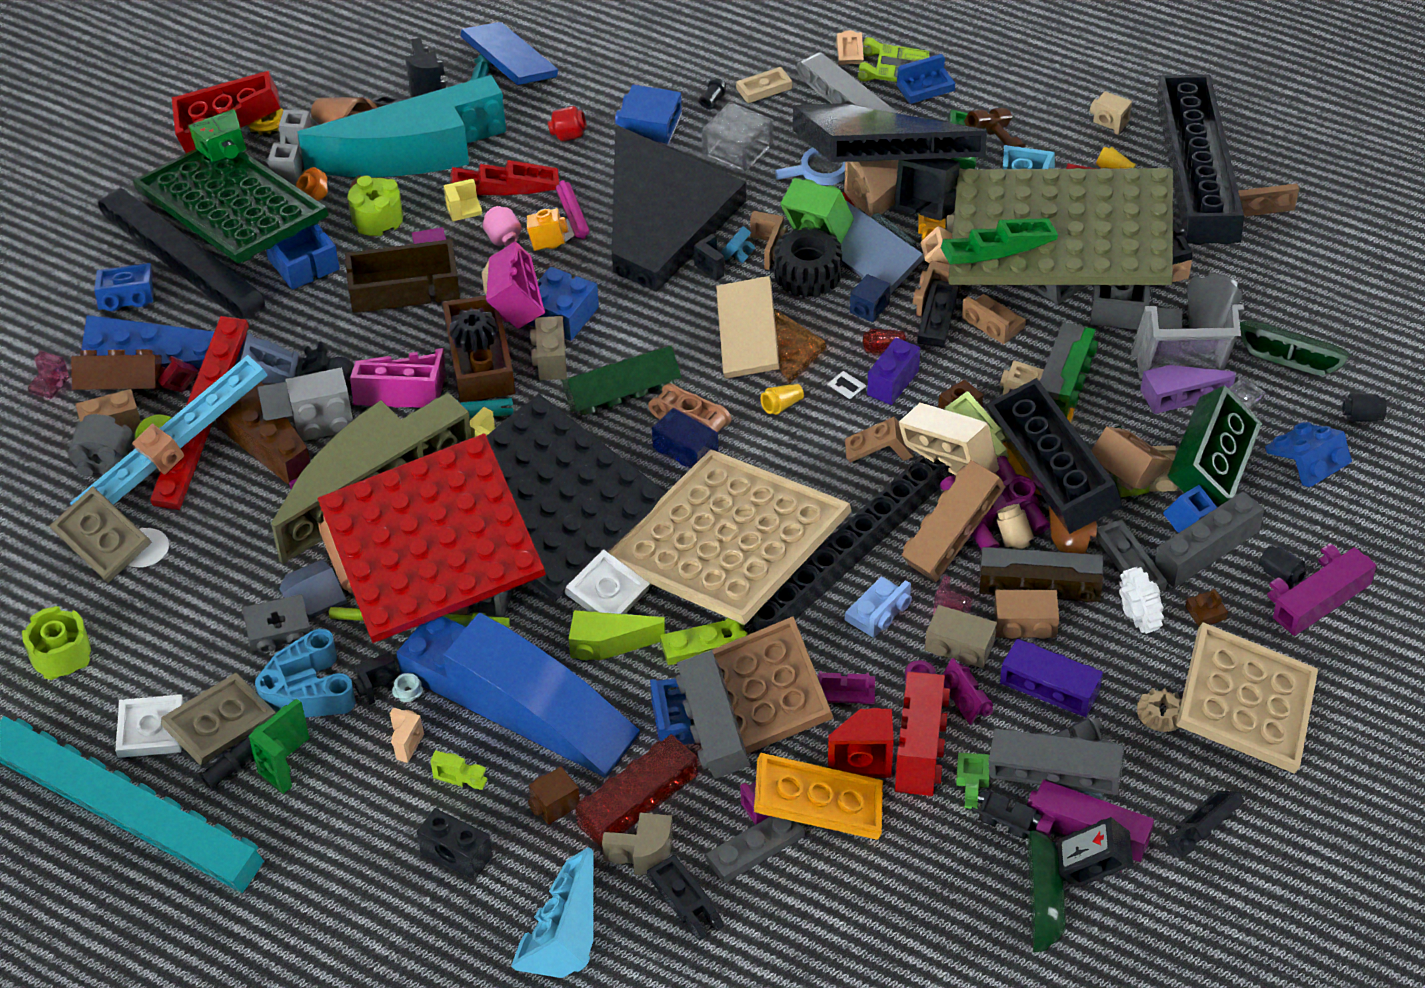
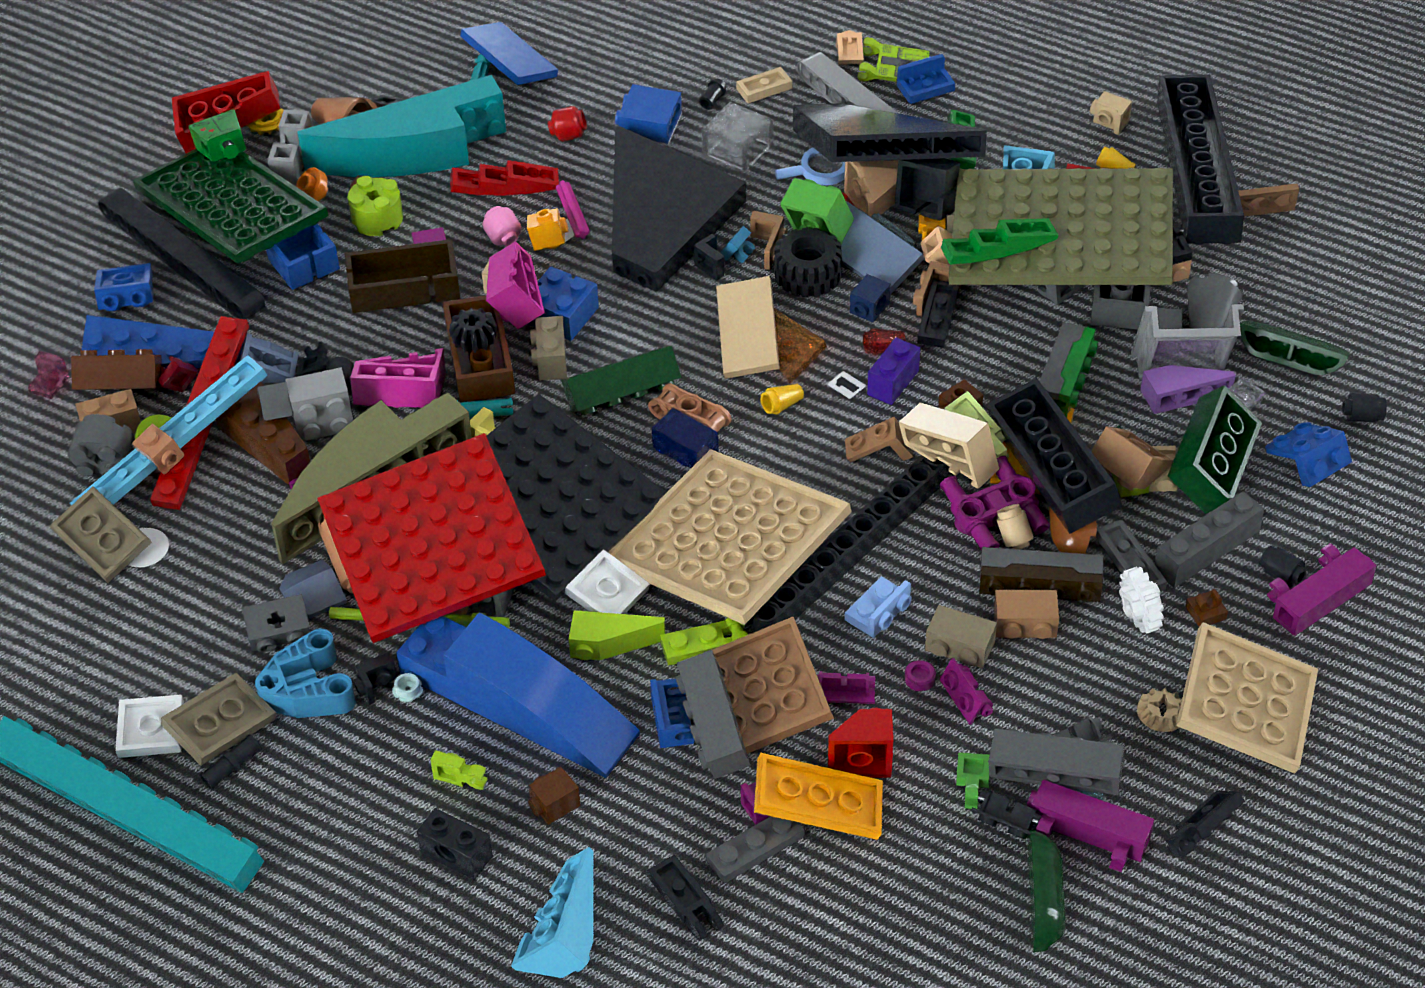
lime brick [22,606,91,680] -> none
green bracket [249,699,310,794] -> none
light nougat bracket [390,708,424,763] -> none
black brick [405,38,446,98] -> none
light yellow panel [443,179,482,222] -> none
clear red brick [575,734,698,849] -> none
dark tan brick [602,813,673,875] -> none
red wedge [895,671,950,796] -> none
medium nougat brick [901,460,1005,582] -> none
clear pink panel [933,575,972,616] -> none
medium nougat bracket [962,294,1026,344] -> none
reddish brown bar [964,108,1026,152] -> none
tan bracket [999,360,1044,396] -> none
dark purple brick [1000,639,1103,718] -> none
black brick [1056,817,1133,888] -> none
blue brick [1163,485,1217,533] -> none

